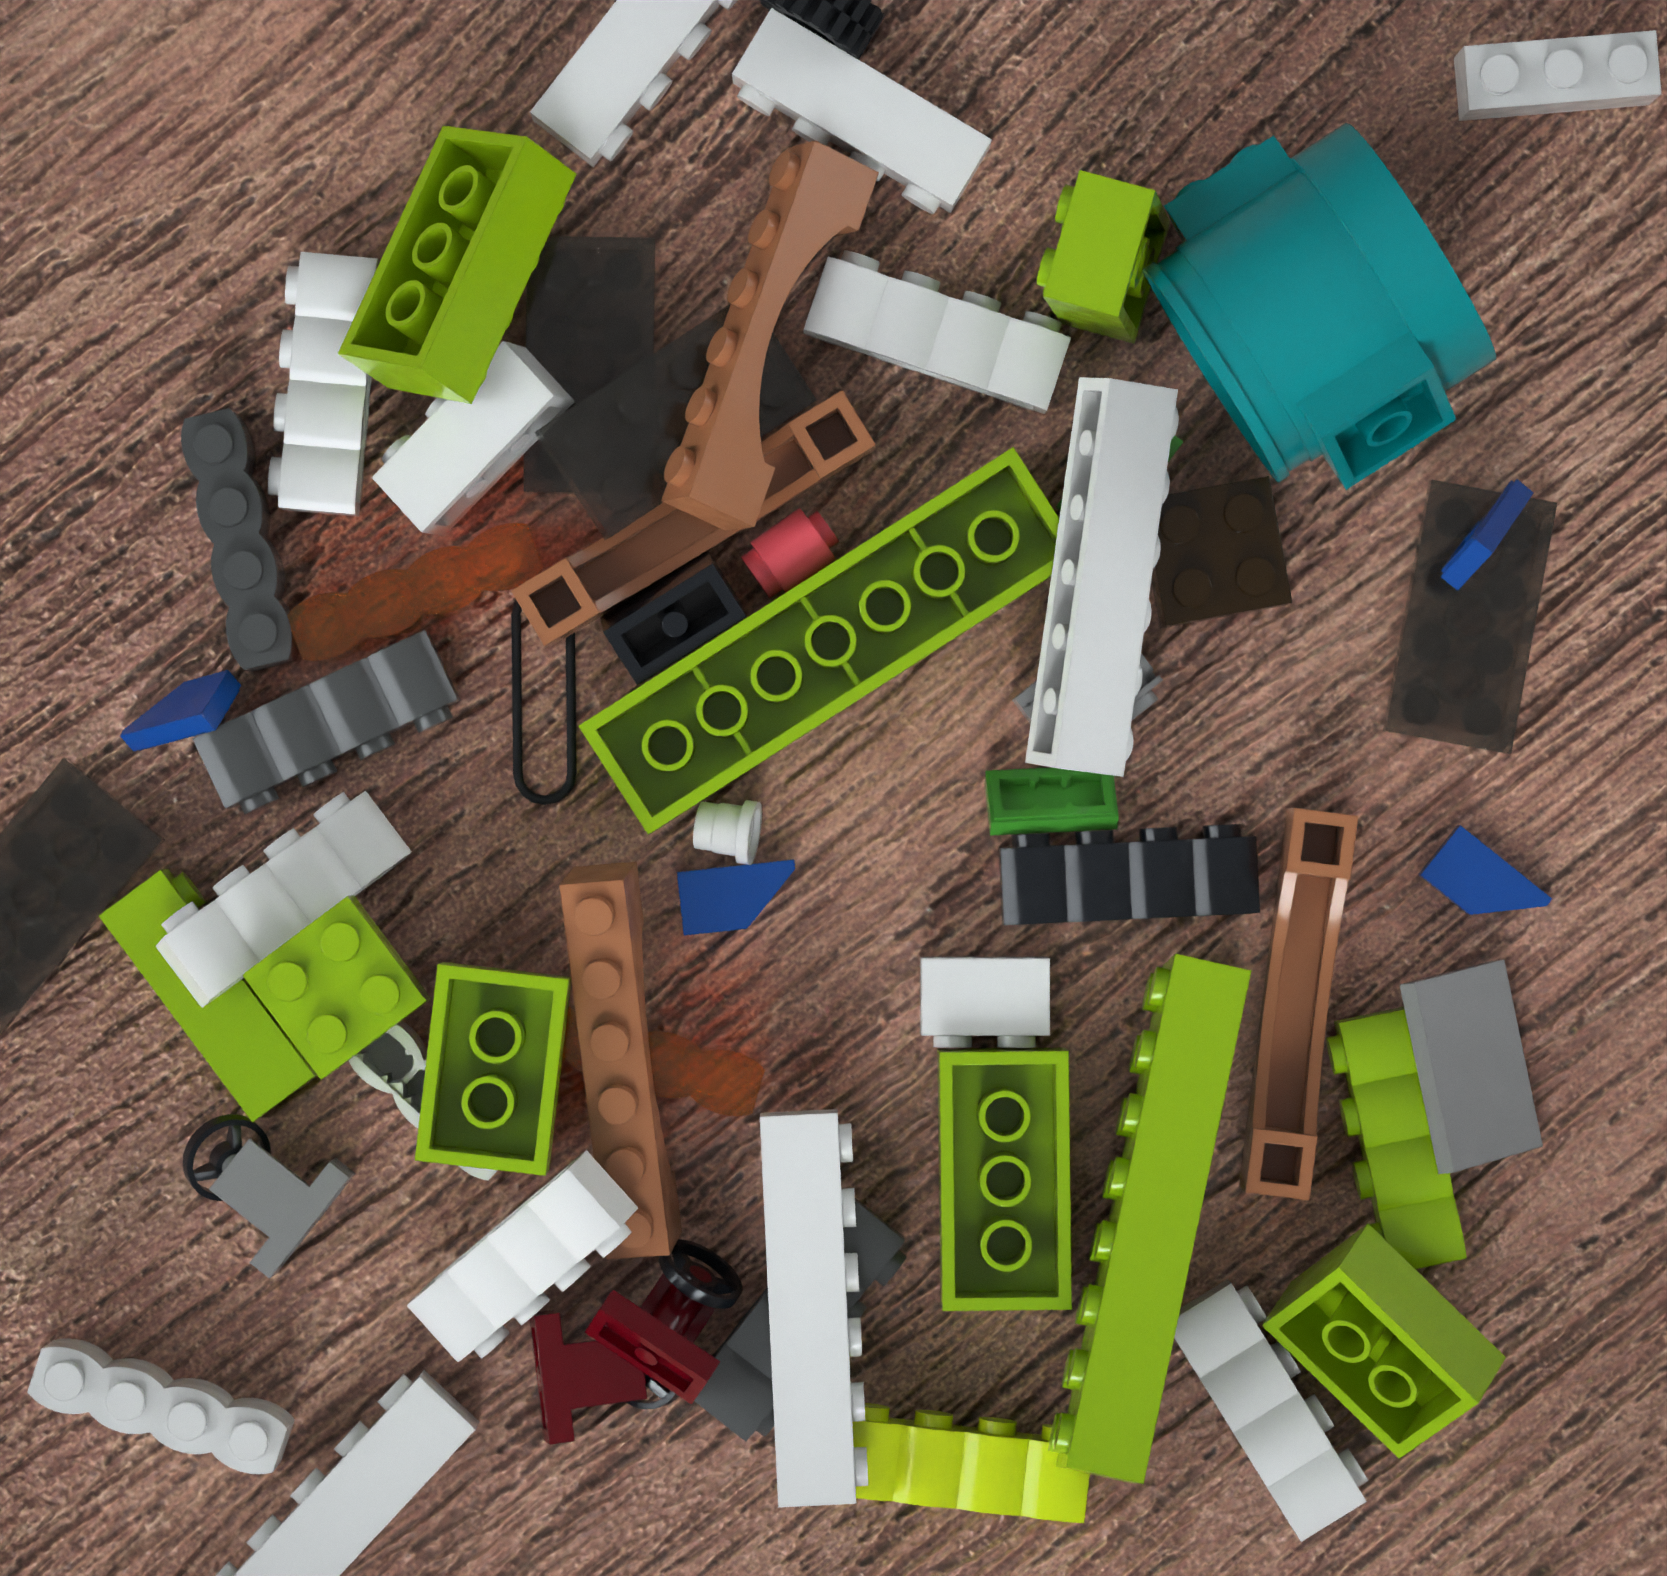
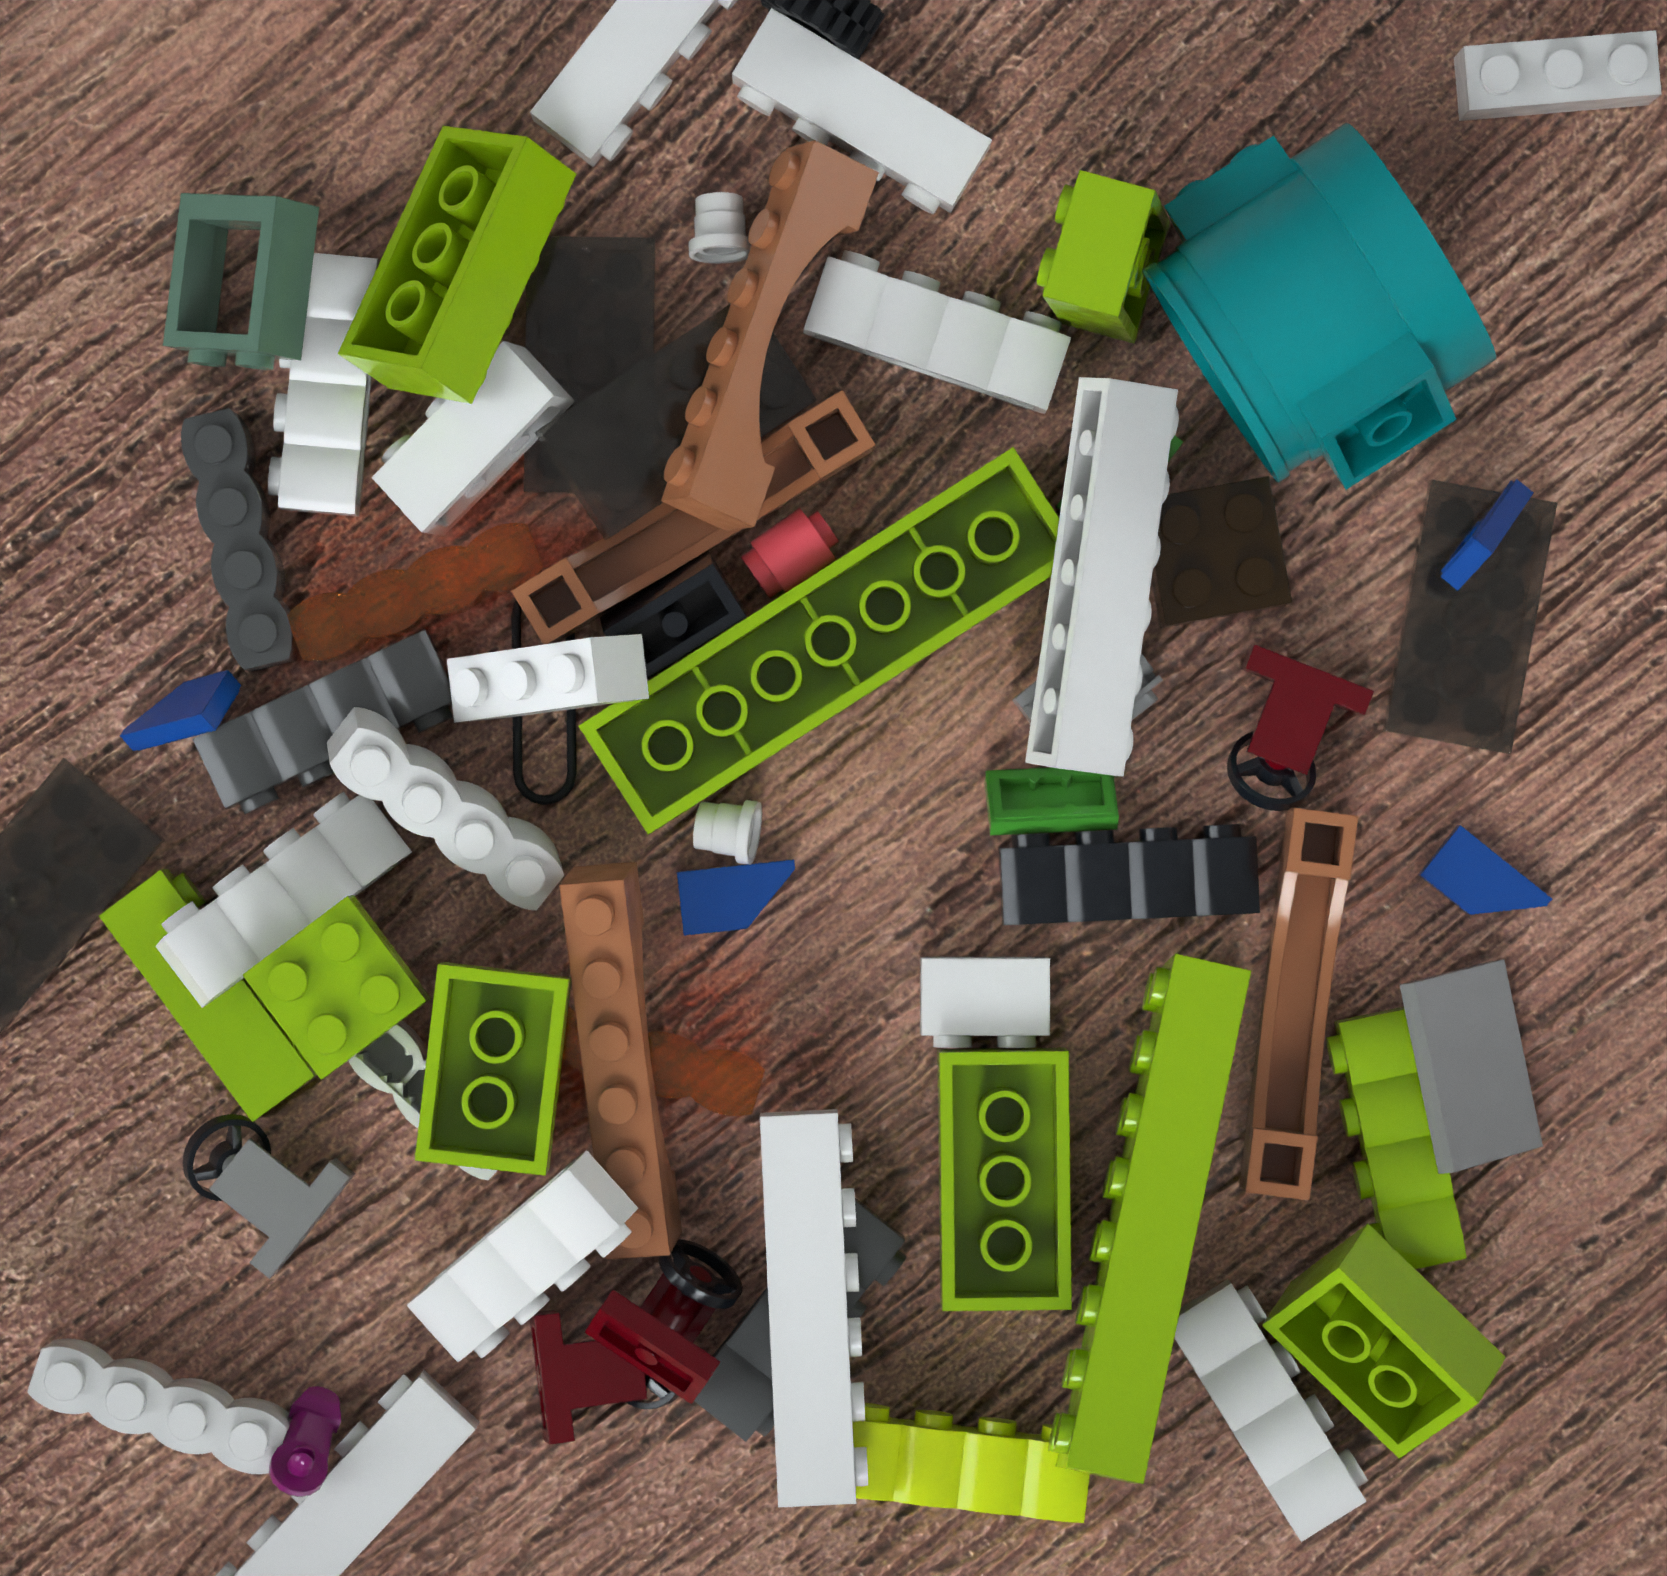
none -> sand green window [163,193,319,370]
none -> magenta piece [269,1386,342,1497]
none -> white brick [327,707,564,911]
none -> white brick [447,634,649,723]
none -> white piece [688,192,752,264]
none -> dark red piece [1227,644,1374,811]

